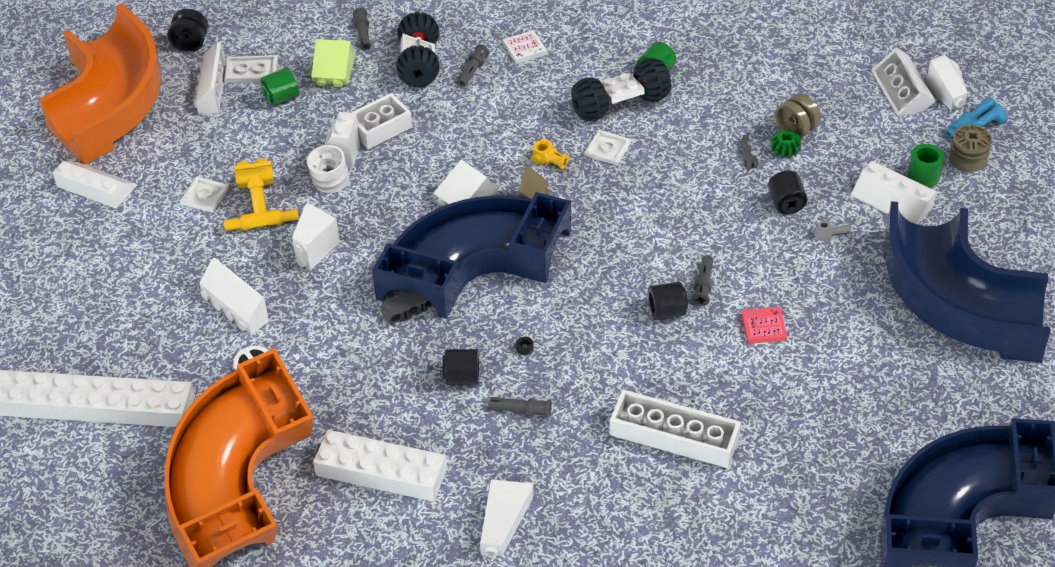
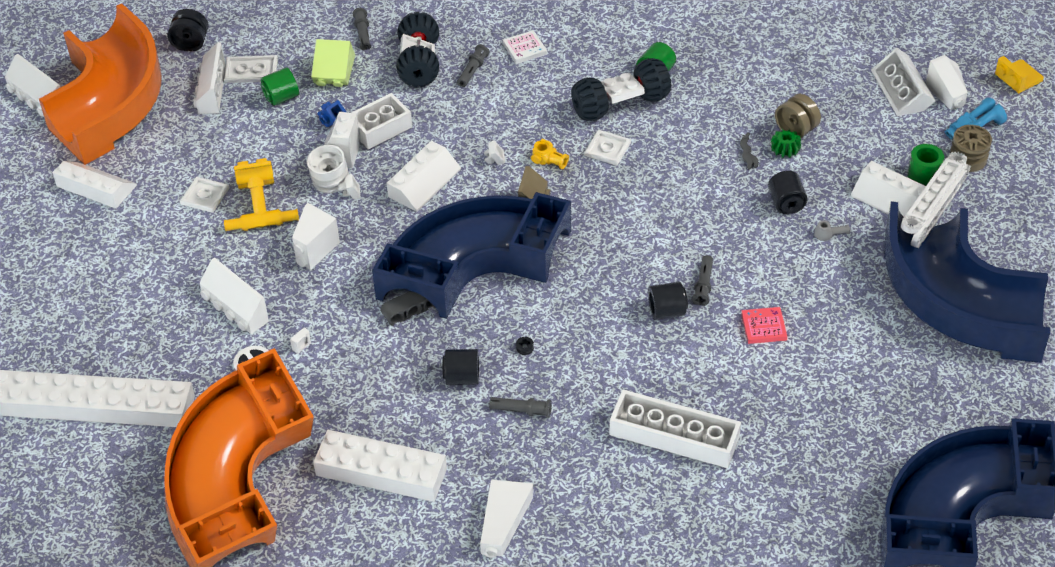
white slope [434,160,499,207] -> none
none -> white slope [5,54,60,117]
none -> white tile [290,328,311,354]
none -> blue brick [317,100,346,127]
none -> white tile [339,174,361,199]
none -> white slope [387,141,461,212]
none -> white tile [484,140,505,165]
none -> white plate [901,152,967,234]
none -> white plate [911,164,971,248]
none -> yellow bracket [995,56,1044,94]

